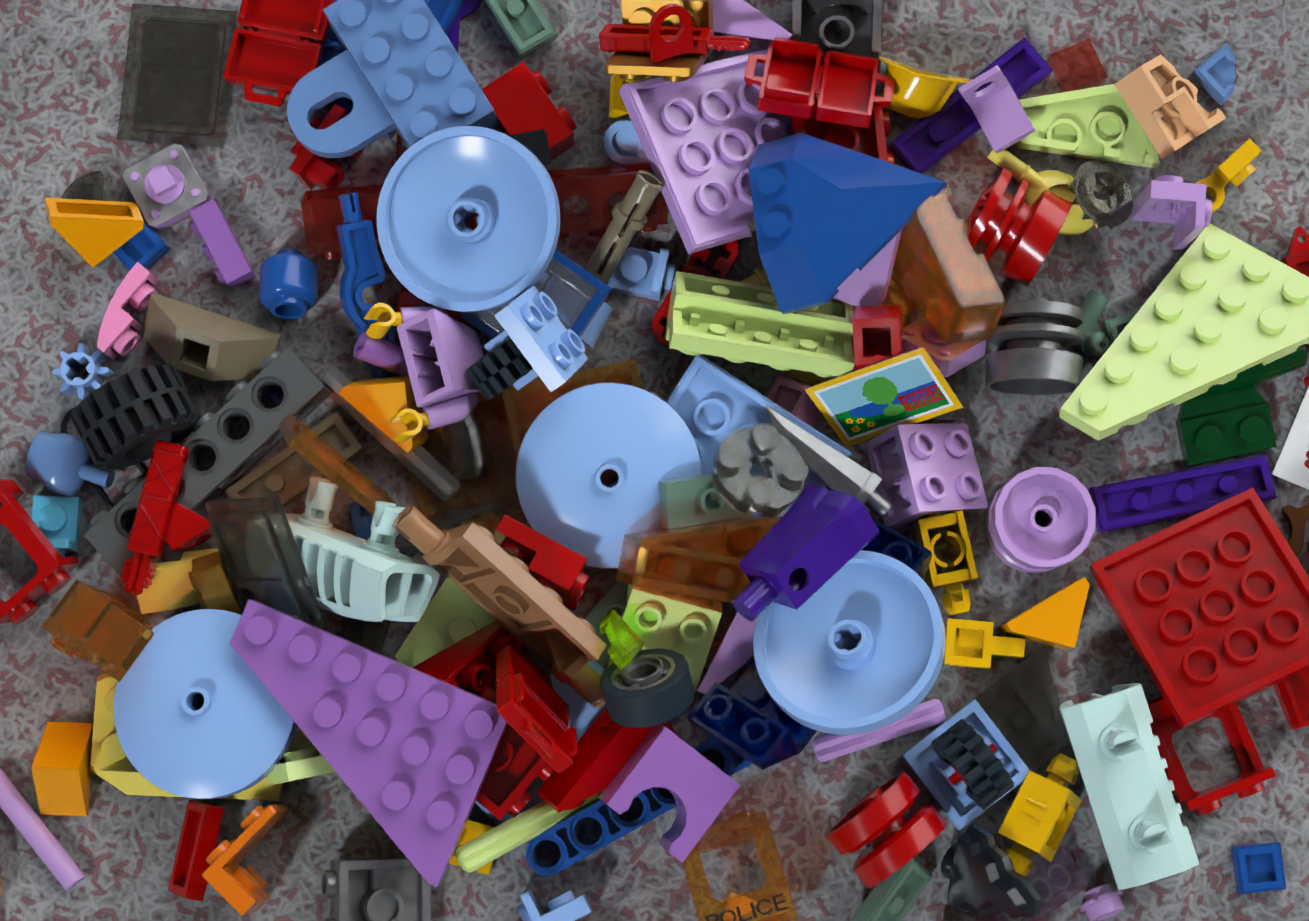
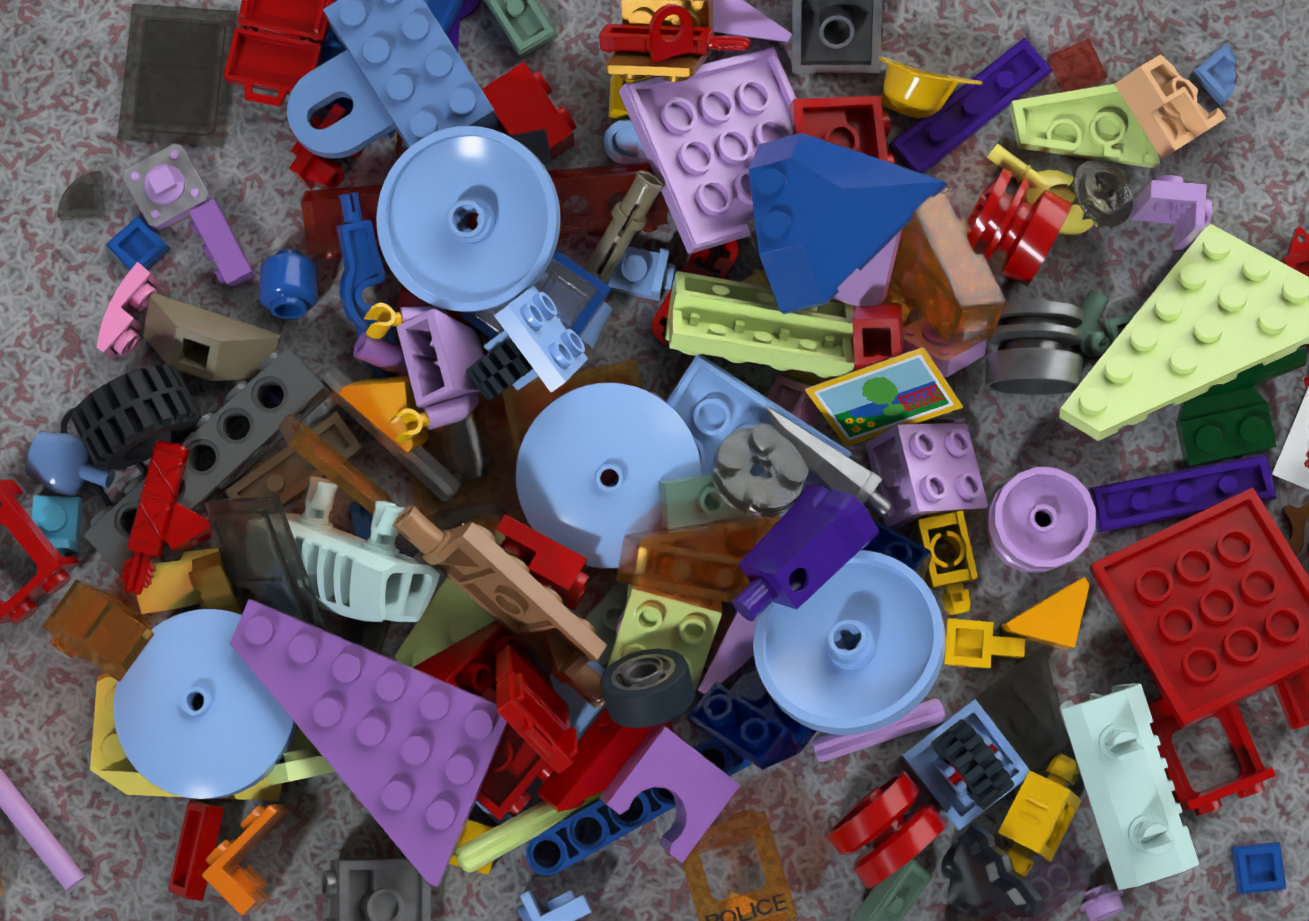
light orange slope [31,721,93,816] -> none
light orange slope [45,198,144,268] -> none
light blue gear [52,343,114,400] -> none
clear neon green tile [600,609,645,669] -> none
red piece [744,38,895,129] -> none
lavender bracket [958,65,1035,153] -> none
yellow plate [1195,138,1262,214] -> none

